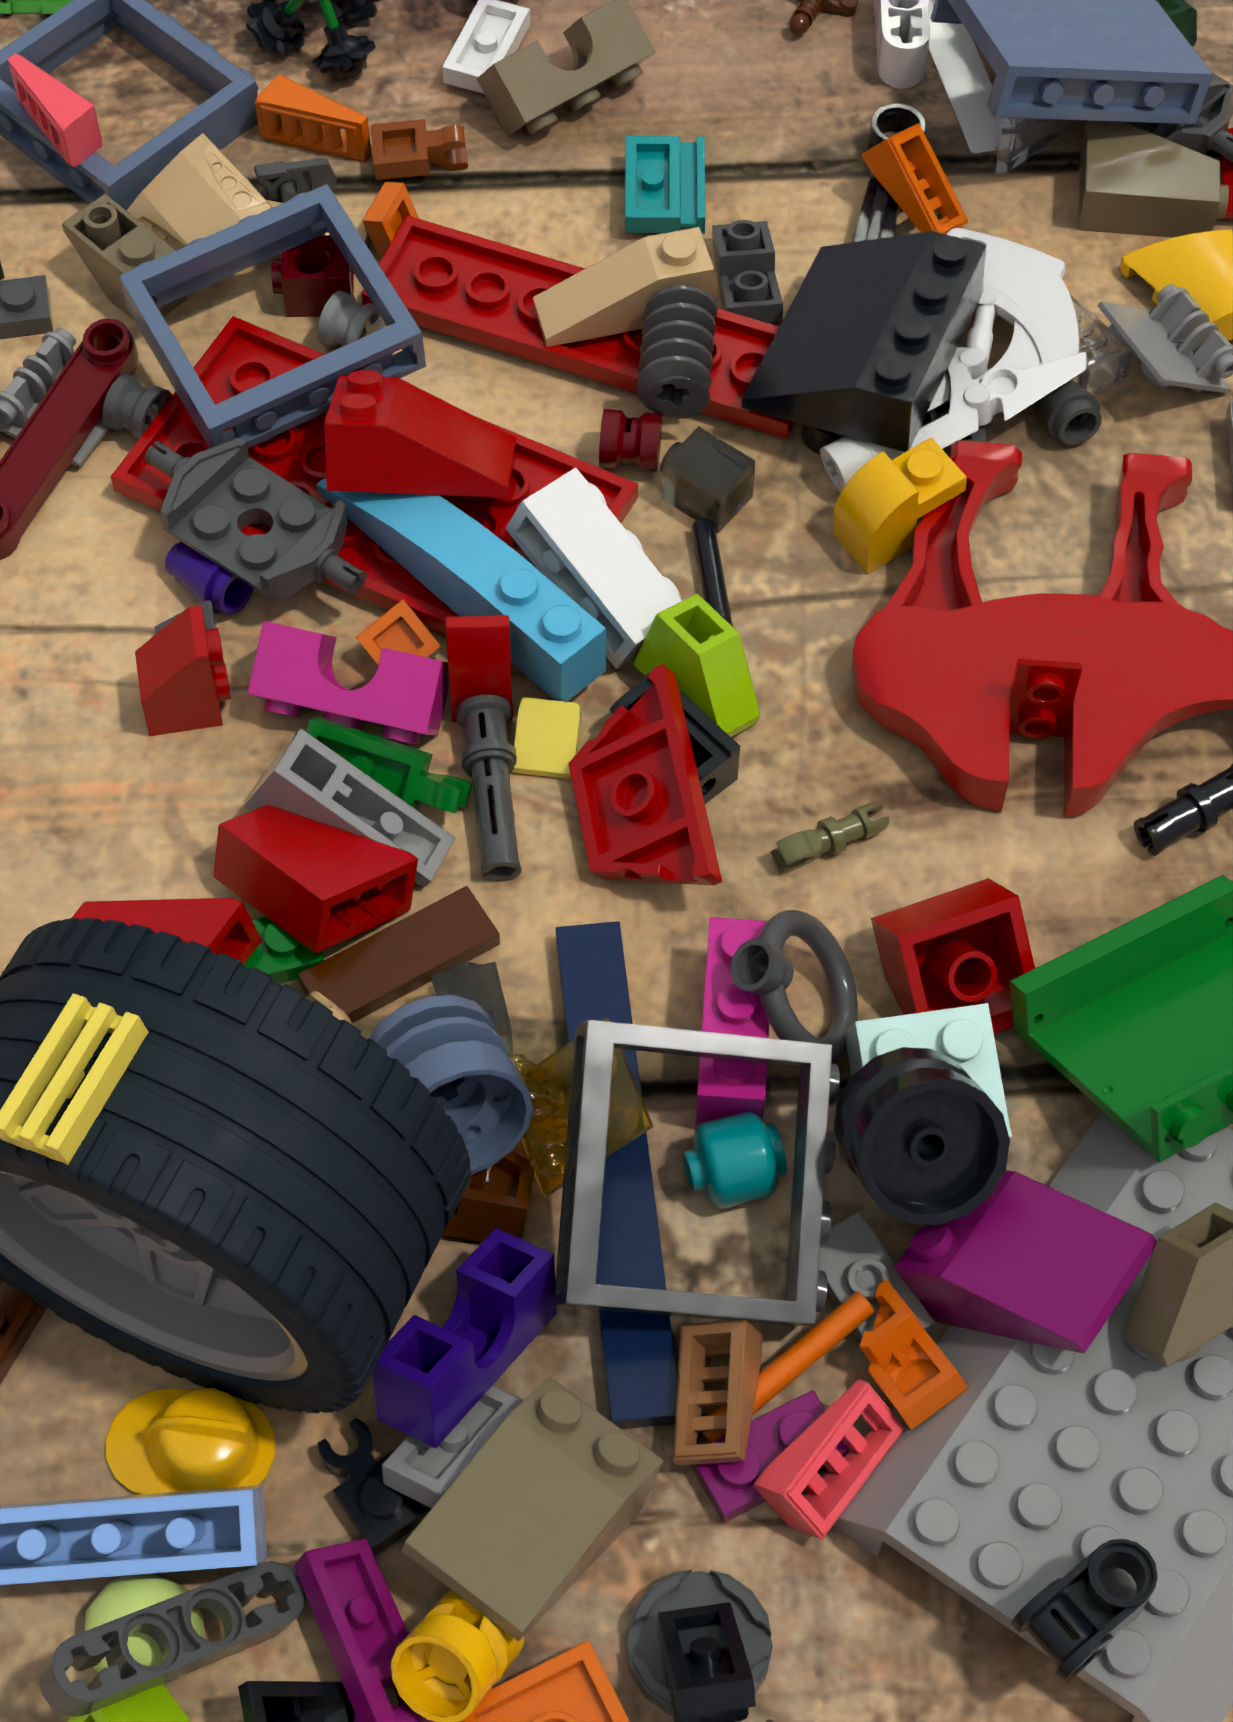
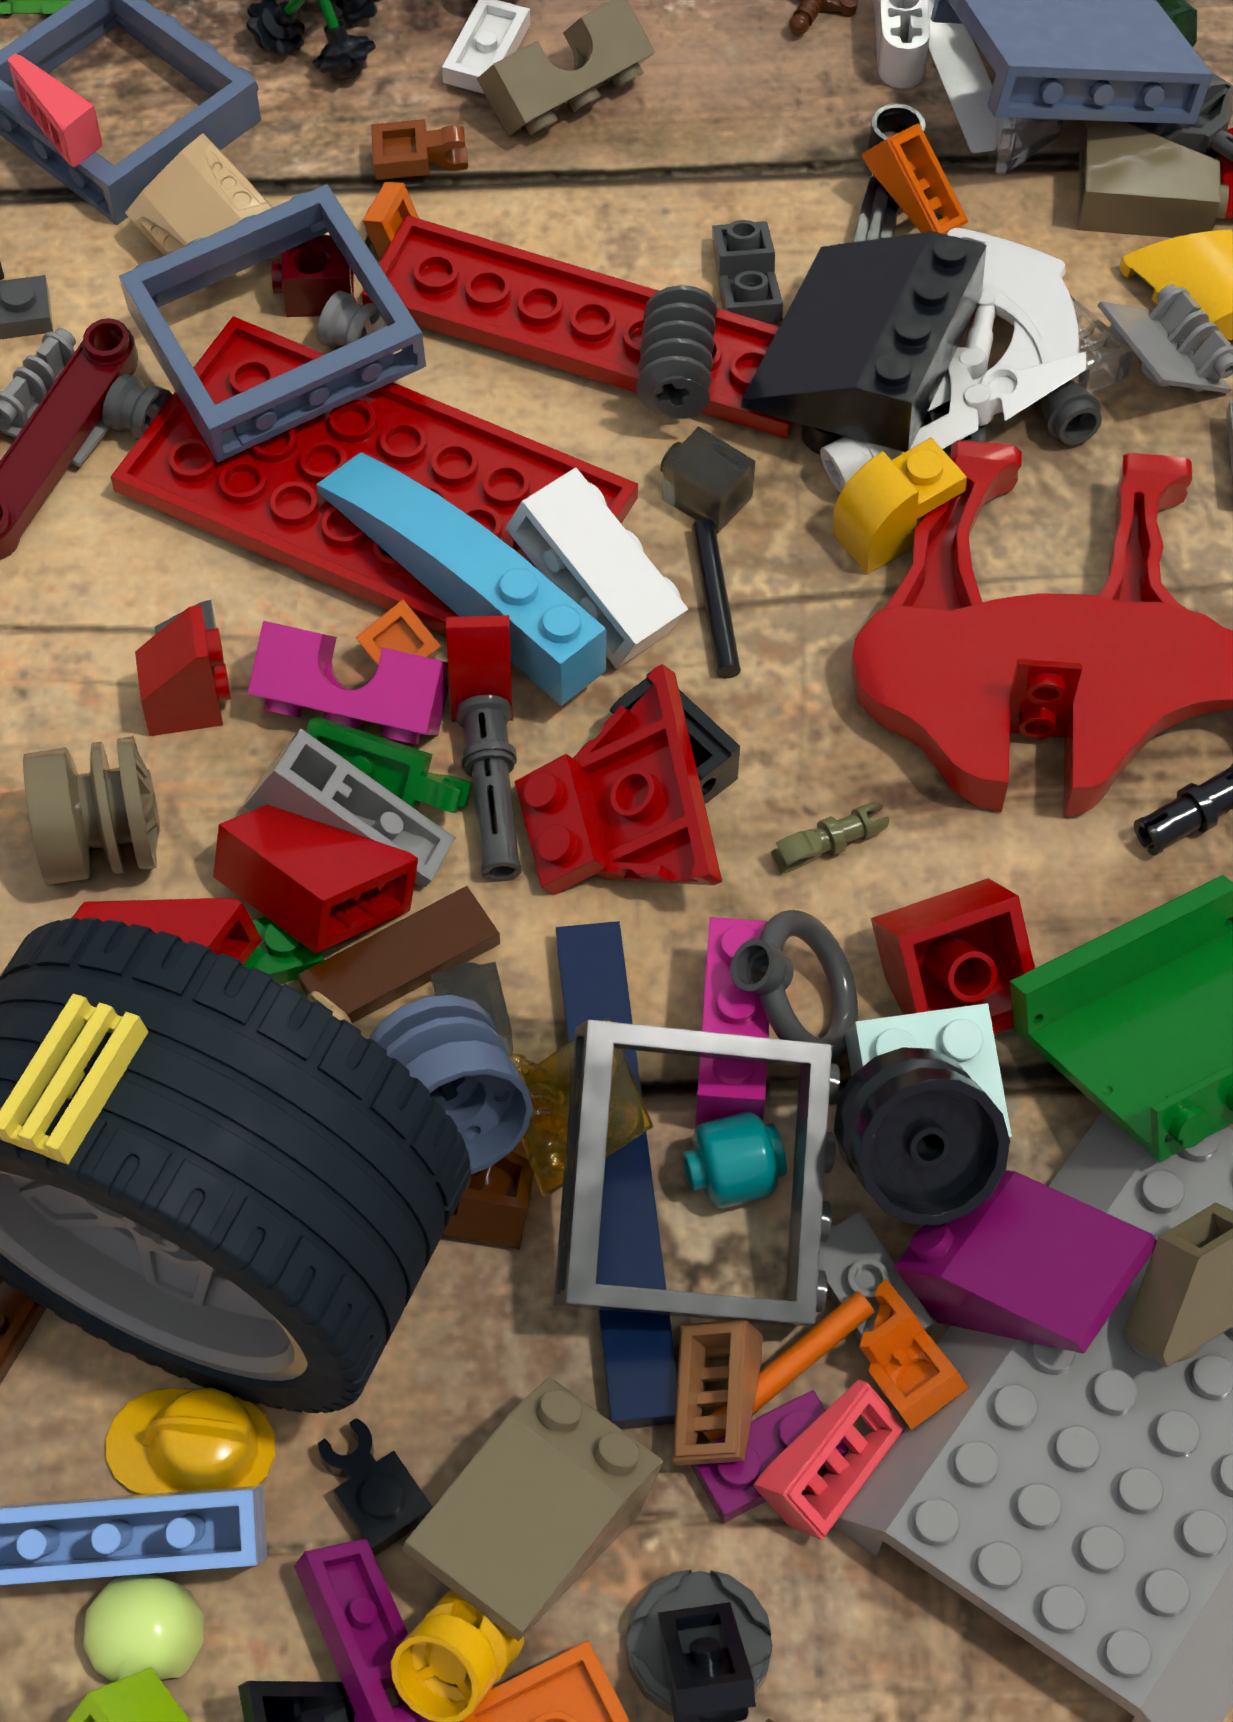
dark grey beam [39,1561,305,1717] -> none
dark tan slope [62,194,187,319] -> none
dark grey plate [145,437,367,599] -> none
dark purple cone [165,542,254,615] -> none
dark grey piece [254,158,337,203] -> none
orange slope [255,74,372,163] -> none
red slope [324,370,516,498] -> none
dark purple arch [372,1228,557,1449] -> none
light grey plate [382,1385,523,1509] -> none
light yellow slope [512,697,582,780] -> none
tan slope [533,227,714,347] -> none
dark red wheel [599,409,663,472] -> none
teal plate [625,136,706,234] -> none
lime slope [633,593,760,737] -> none
black piece [1011,1539,1158,1684] -> none
none -> dark tan wheel [23,736,160,886]
none -> red plate [514,754,607,895]

